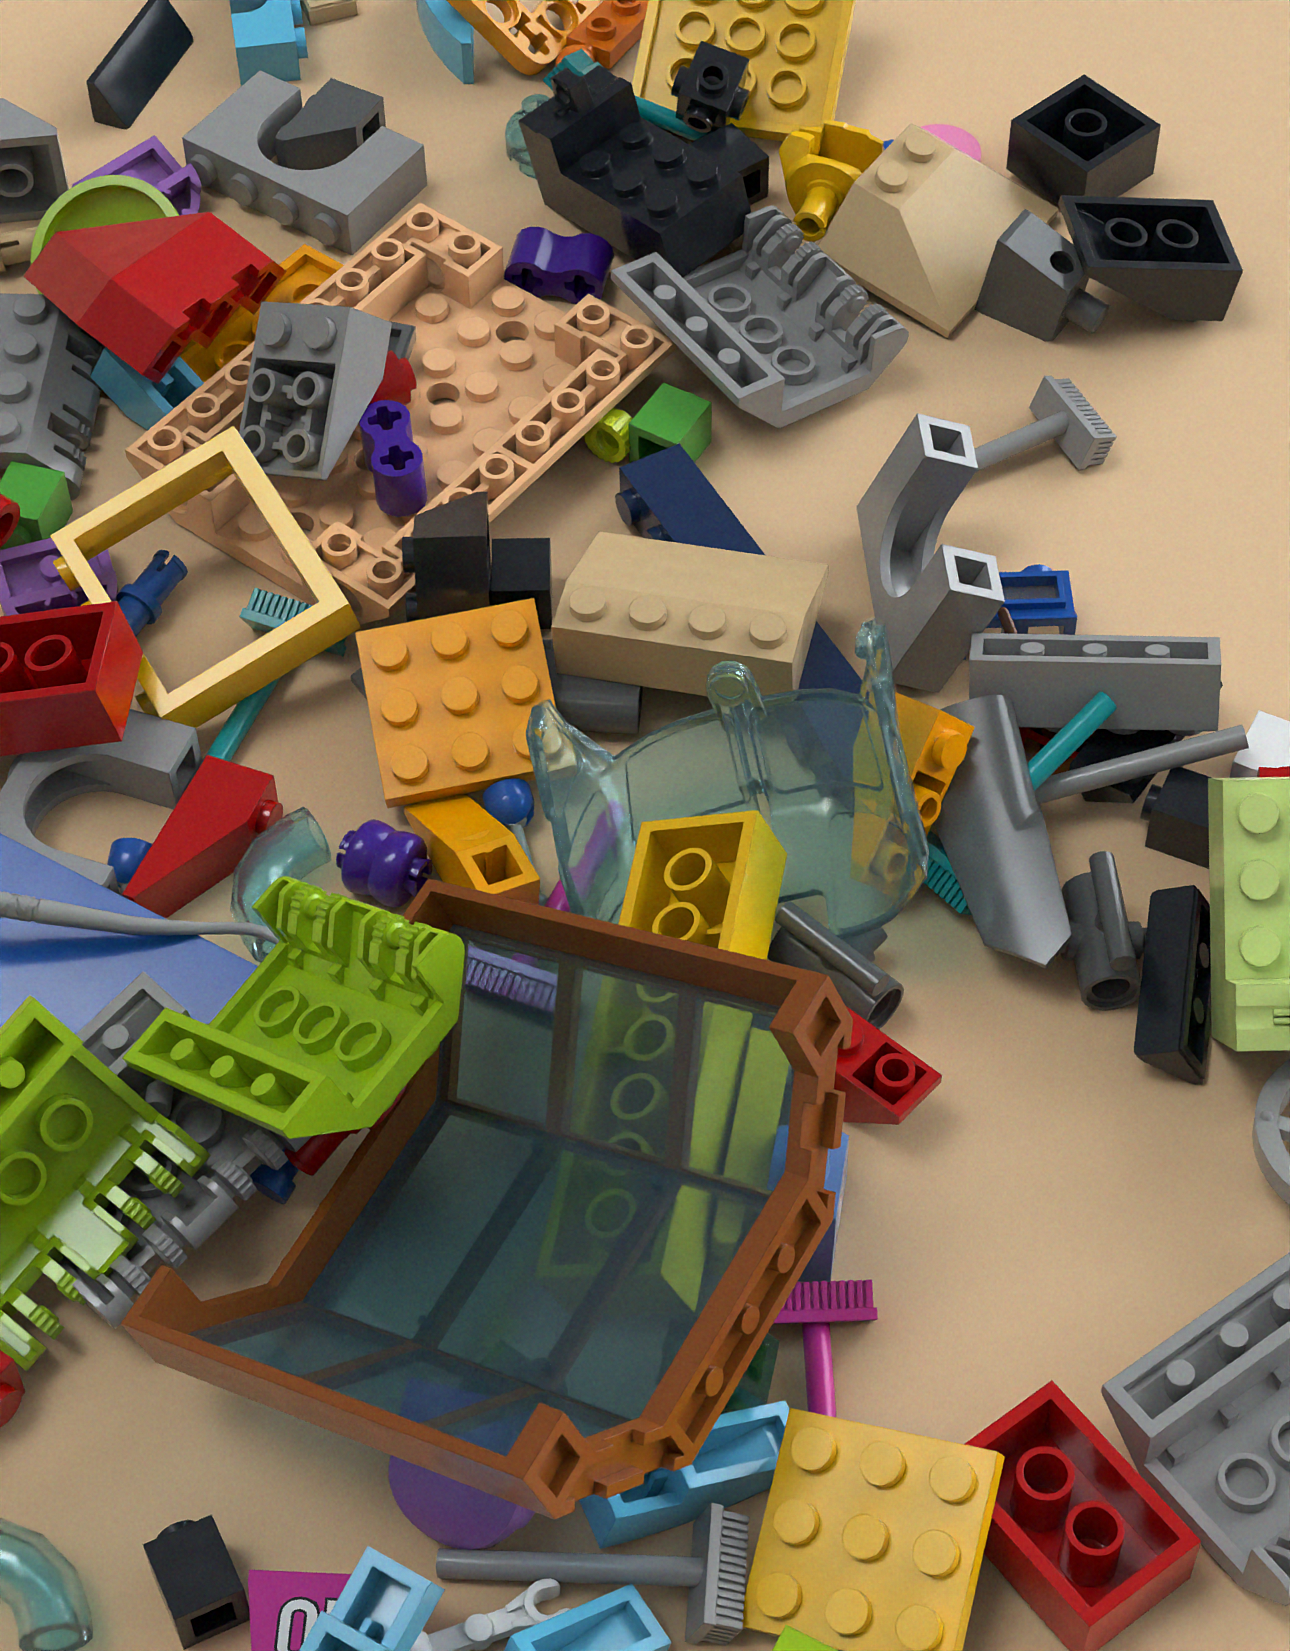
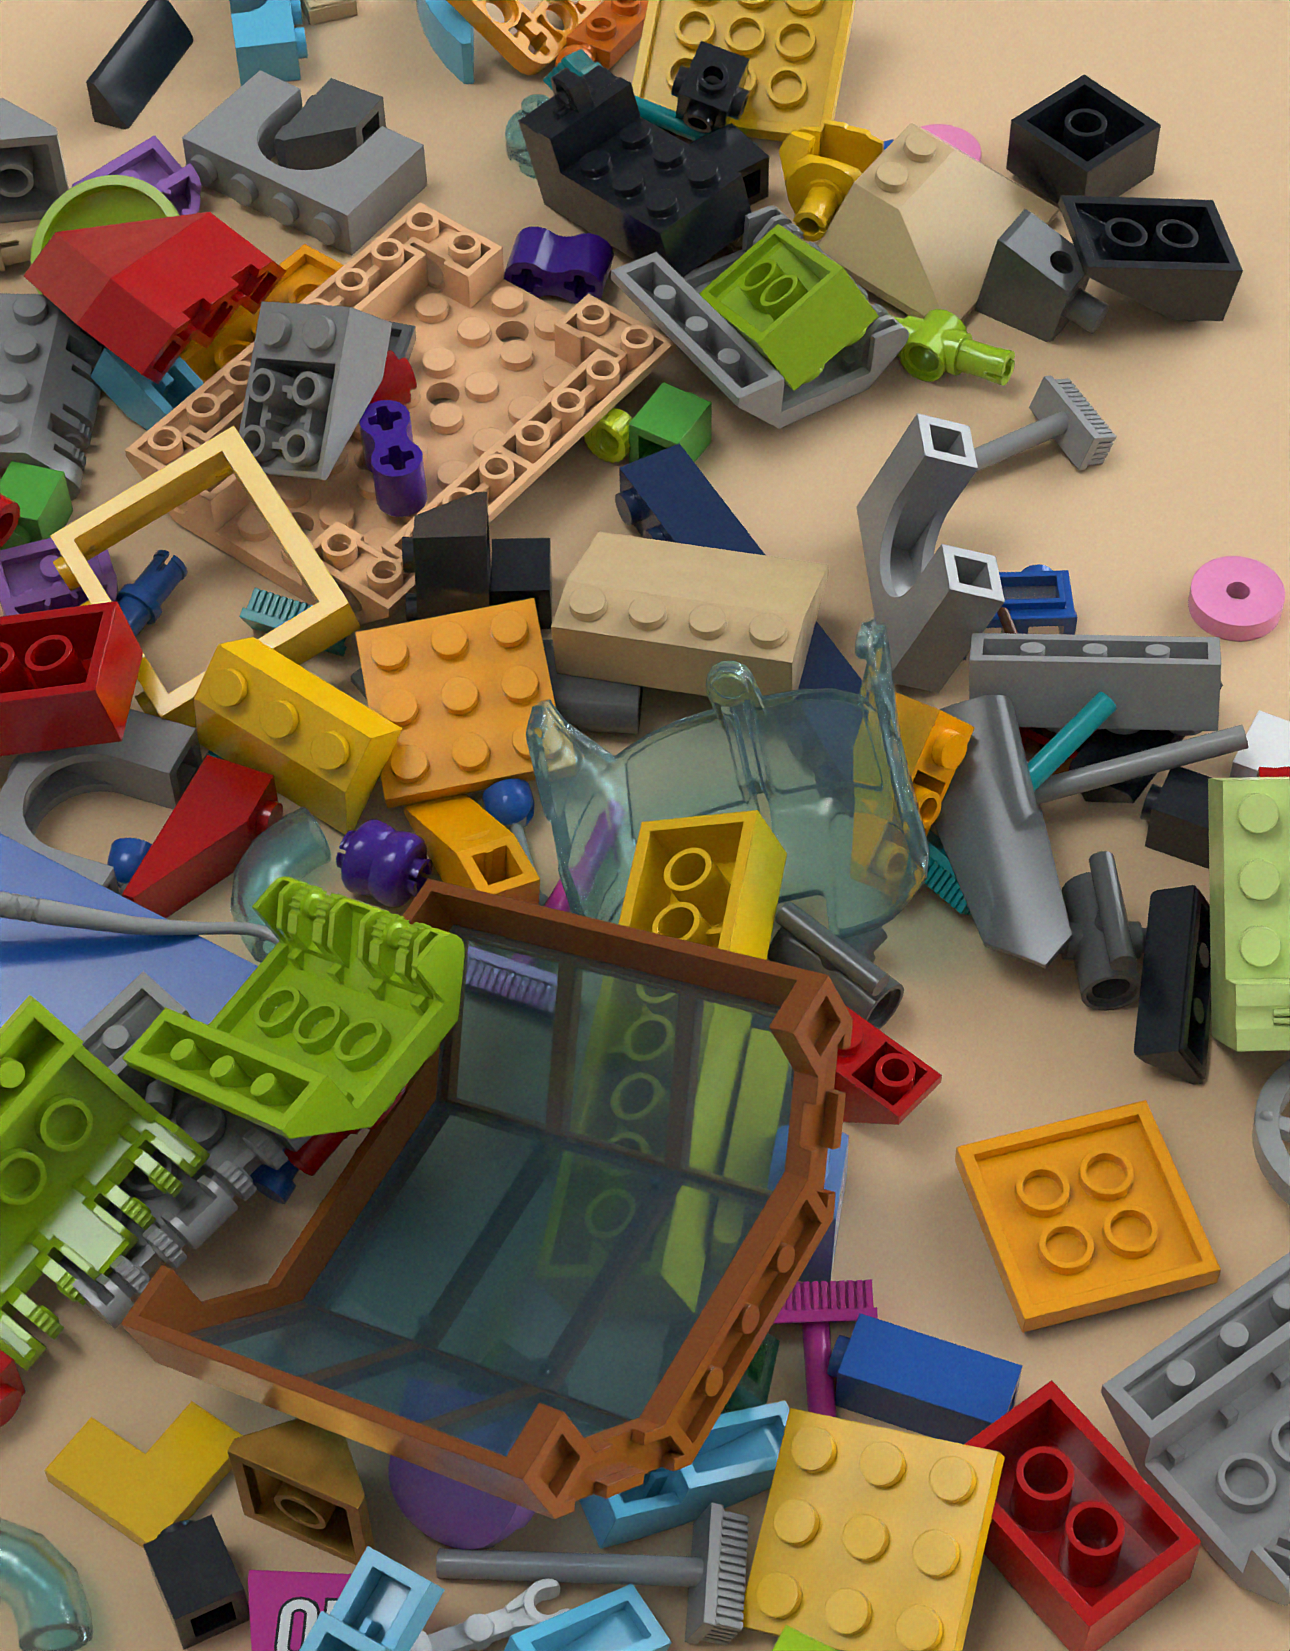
none -> yellow tile [44,1401,243,1548]
none -> yellow slope [194,637,402,835]
none -> pearl gold slope [227,1418,375,1565]
none -> lime slope [699,224,879,391]
none -> blue brick [827,1313,1022,1444]
none -> lime pin [889,309,1015,386]
none -> light orange plate [955,1100,1221,1333]
none -> bright pink piece [1188,556,1285,641]

